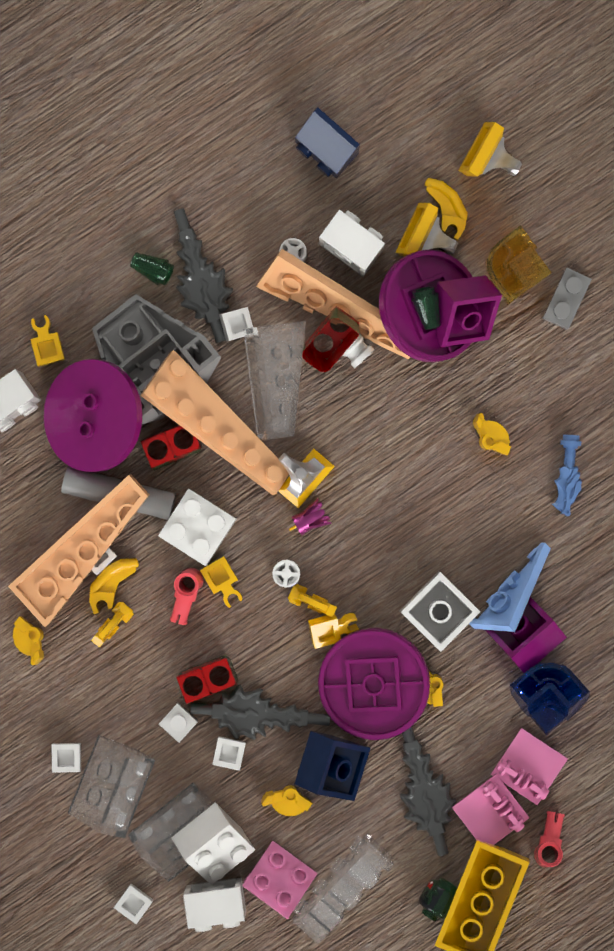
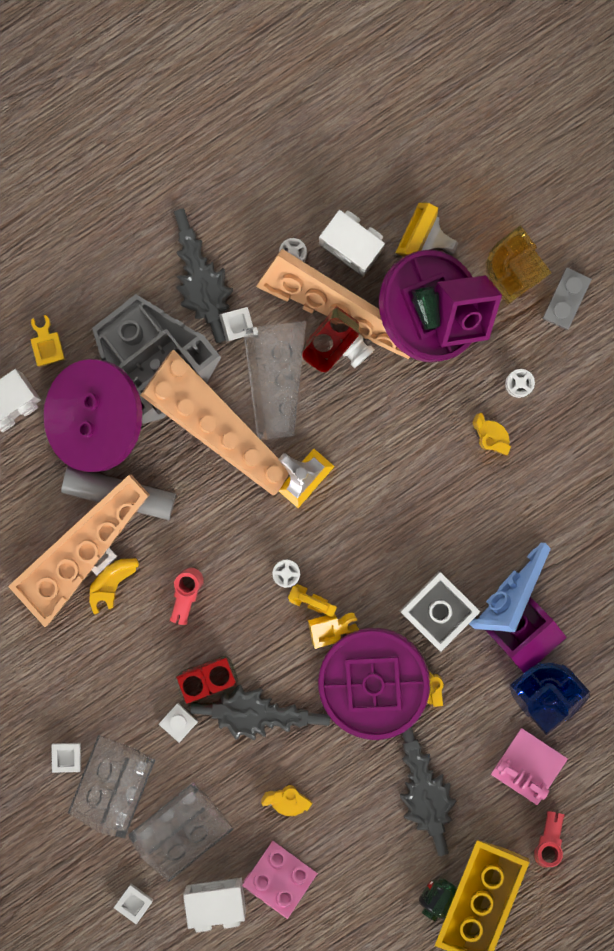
yellow piece [13,616,44,665] -> none
yellow piece [91,602,134,648] -> none
clear green cone [130,252,174,285] -> none
red piece [140,425,202,471] -> none
white brick [158,489,236,566] -> none
white brick [171,802,255,885] -> none
yellow plate [200,556,243,608] -> none
white plate [212,736,246,771] -> none
flat silver piece [289,498,332,535] -> none
clear wedge [293,834,394,944] -> none
dark blue slope [294,731,371,801] -> none
slope [295,107,360,179] -> none
yellow piece [425,178,468,241] -> none
bright pink hinge [452,774,529,845] -> none
yellow piece [458,122,522,177] -> none
medium blue piece [552,434,582,517] -> none
none -> white wheel [505,369,535,398]

